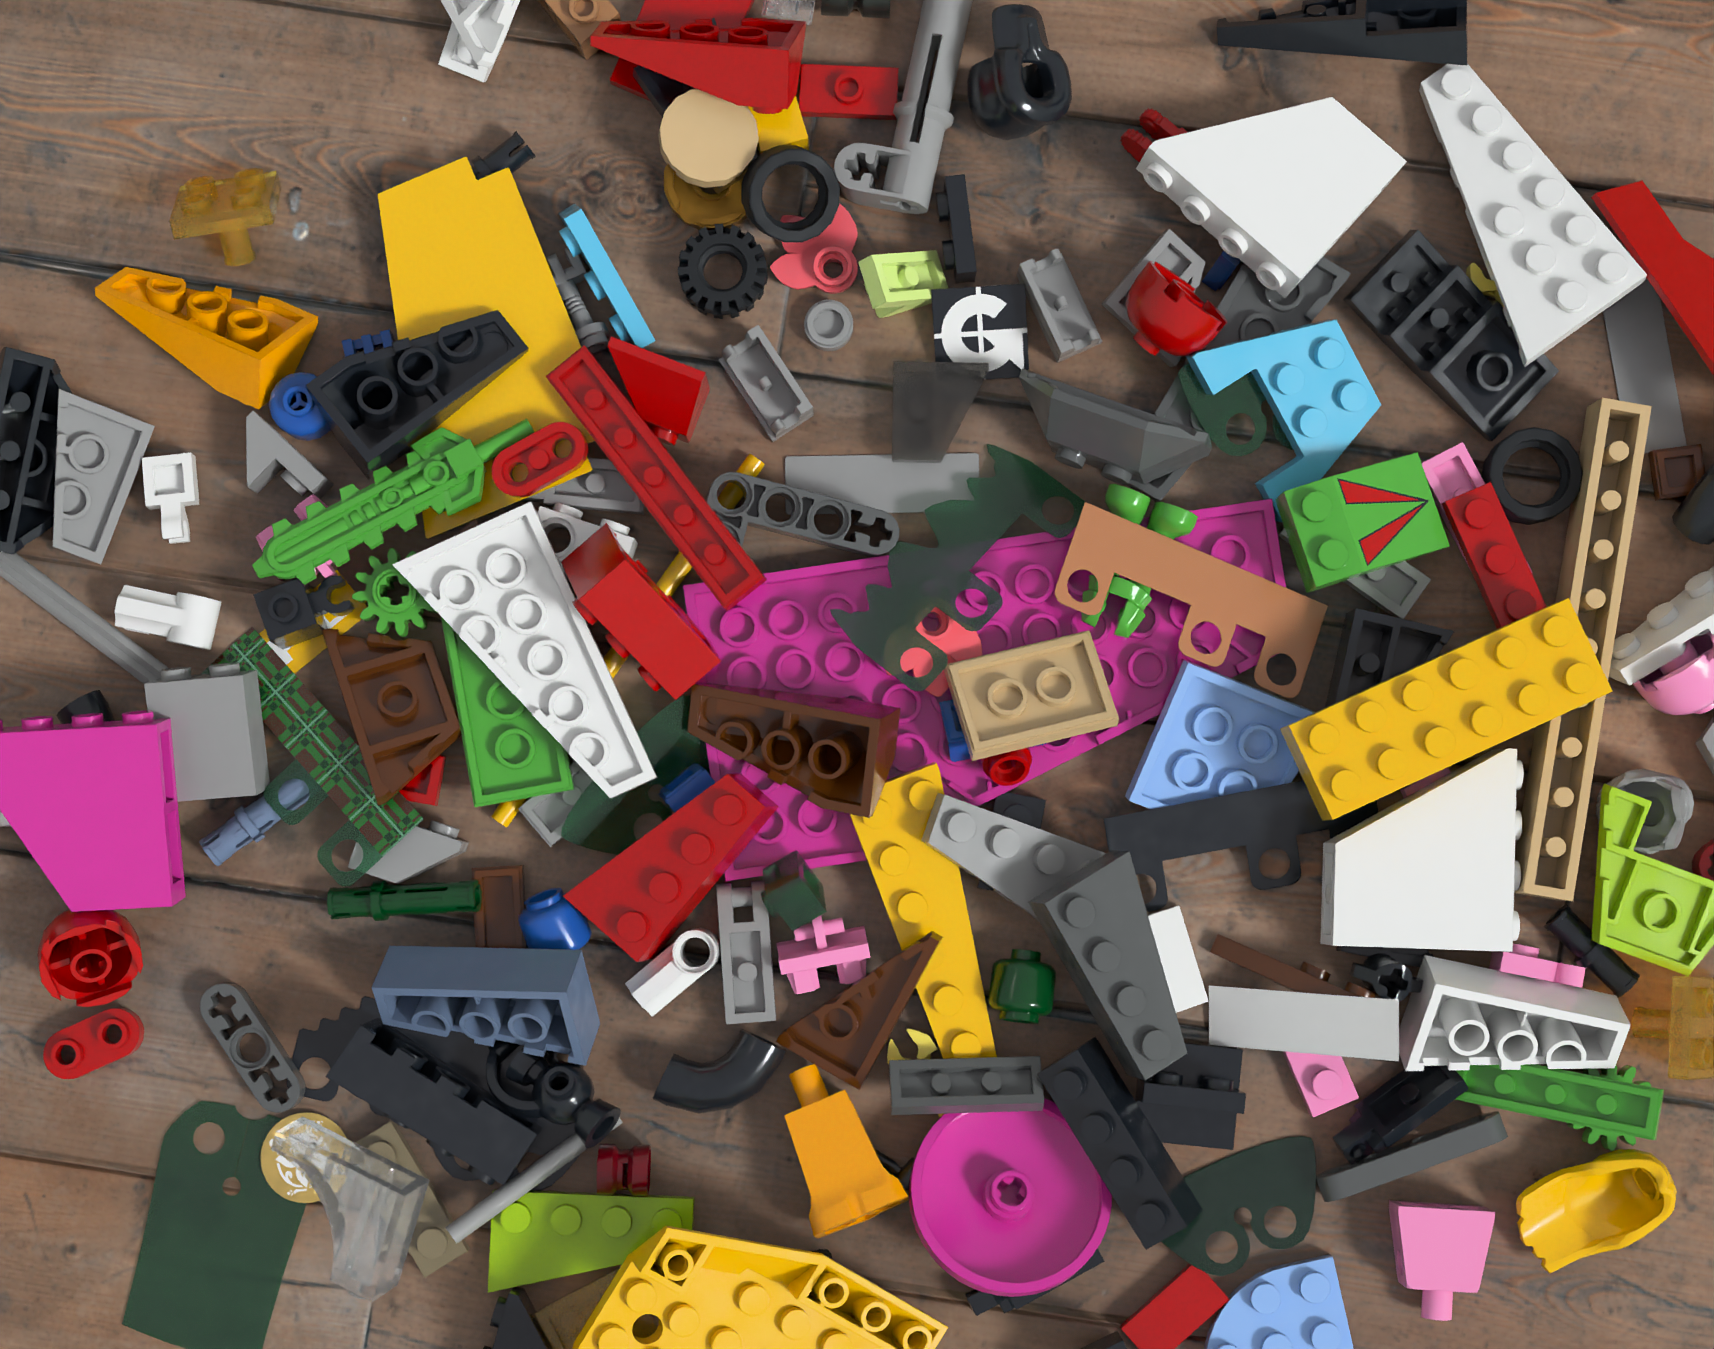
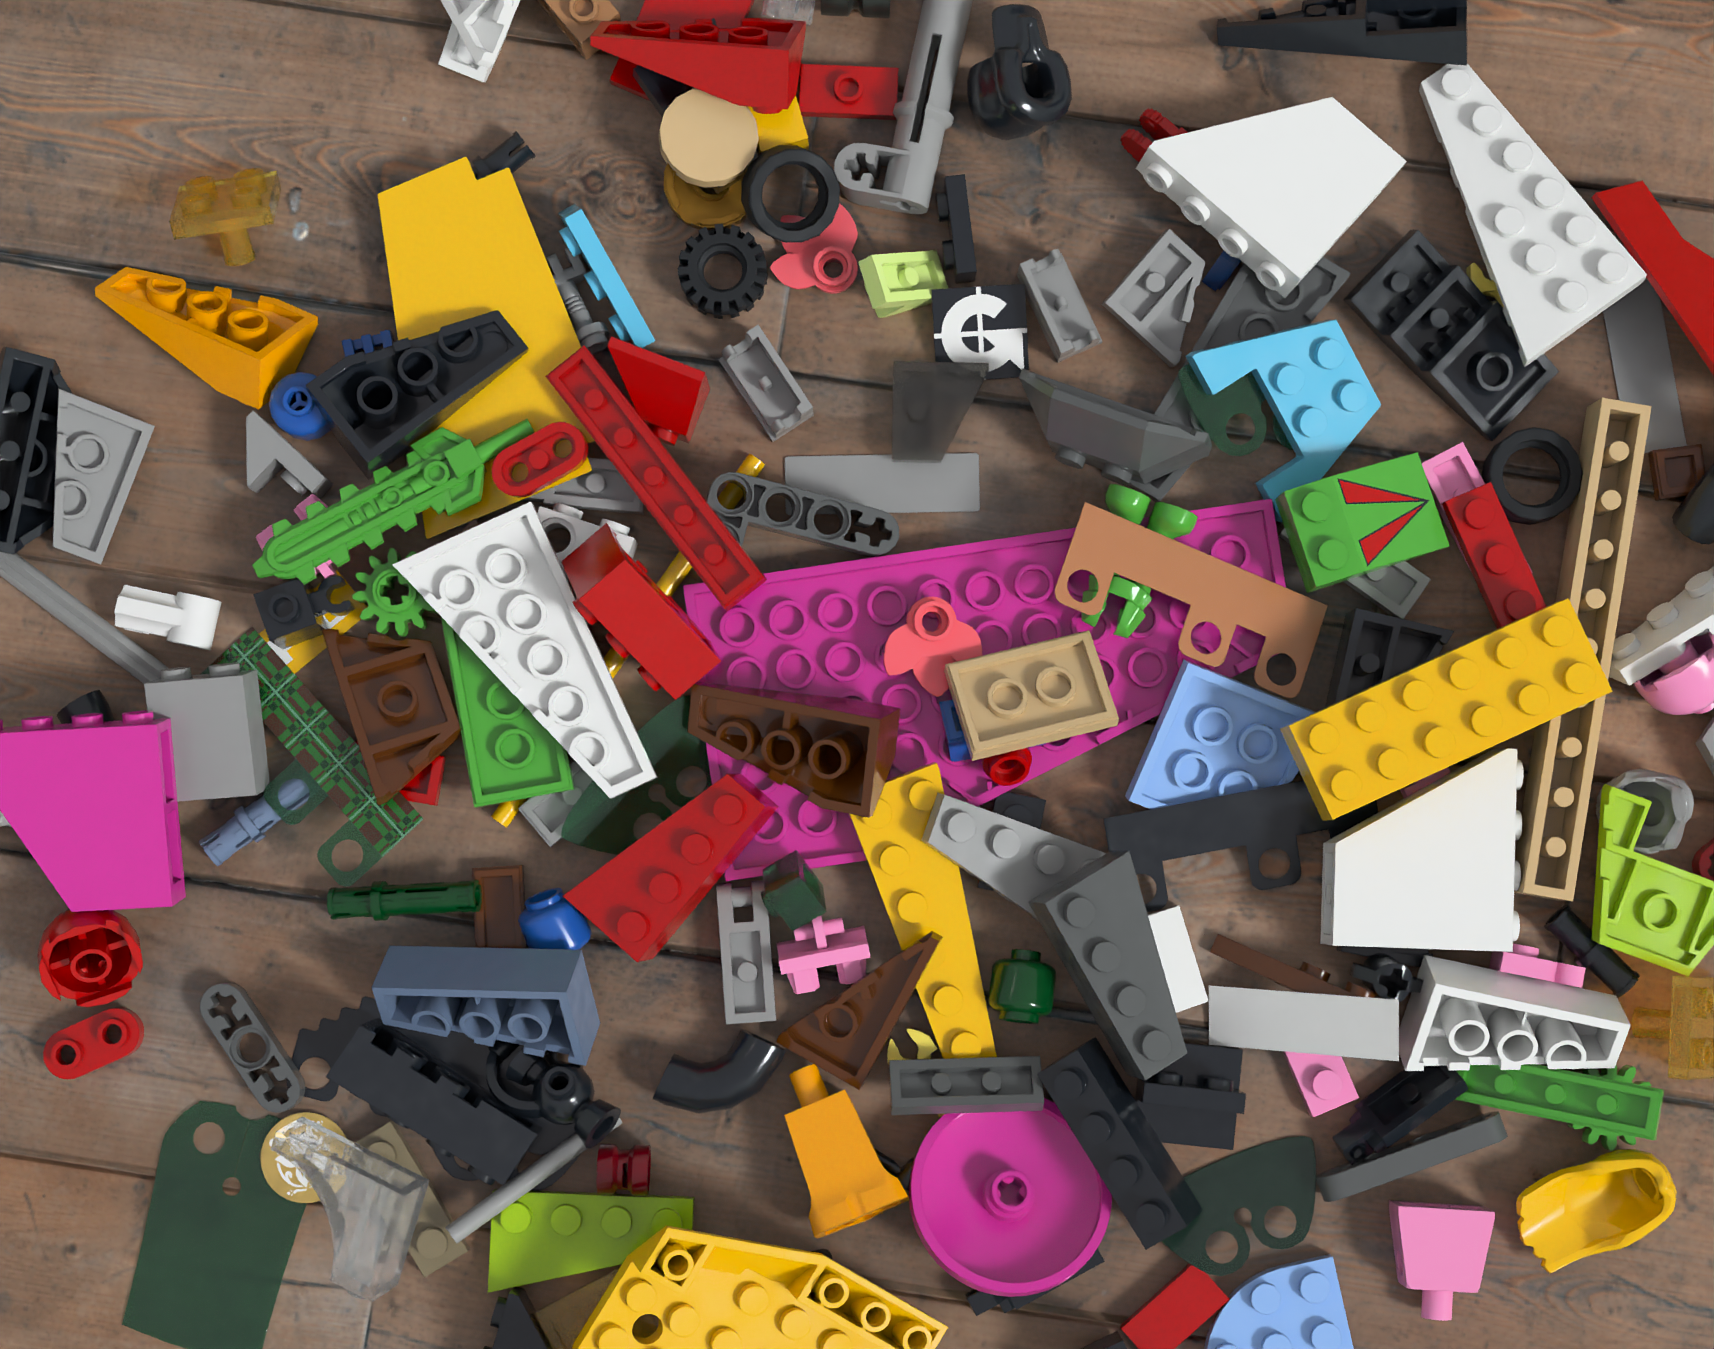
white plate [142,452,200,544] -> none
light grey slope [348,820,469,883] -> none
white piece [625,928,721,1017] -> none
blue tile [658,763,715,813] -> none
light grey tile [804,300,853,351] -> none
clear green piece [830,444,1085,691] -> none
red cylinder [1126,261,1227,356] -> none

